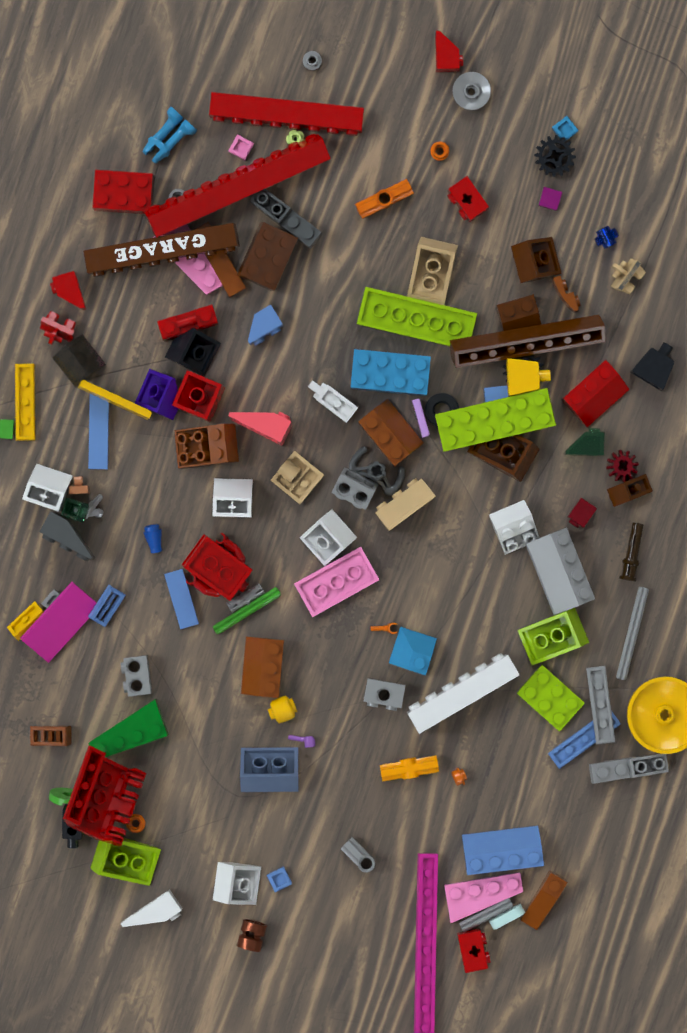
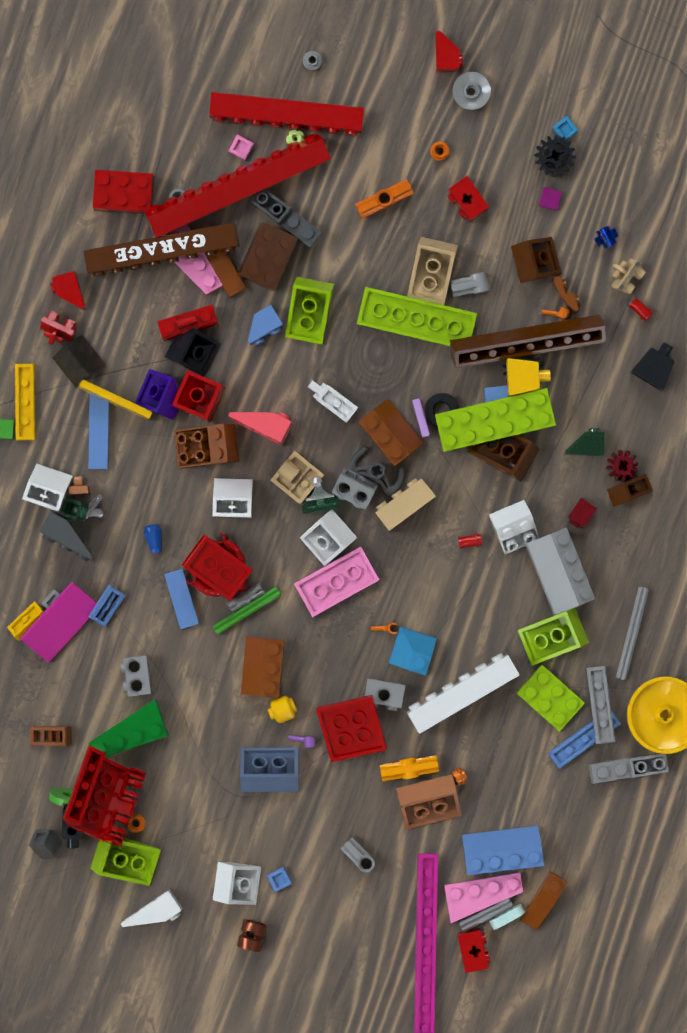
dark azure piece [142,107,197,164] -> none
dark azure brick [350,349,431,396] -> none
reddish brown slope [496,294,541,331] -> none
red slope [561,360,630,428] -> none
dark brown pin [619,522,644,582] -> none
none -> flat silver panel [29,829,62,859]
none -> lime slope [285,277,334,345]
none -> clear green piece [302,477,341,514]
none -> red plate [316,695,387,762]
none -> nougat slope [396,775,462,830]
none -> light grey piece [450,272,490,298]
none -> red pin [458,532,482,549]
none -> orange hand [542,307,570,320]
none -> red pin [628,297,653,322]

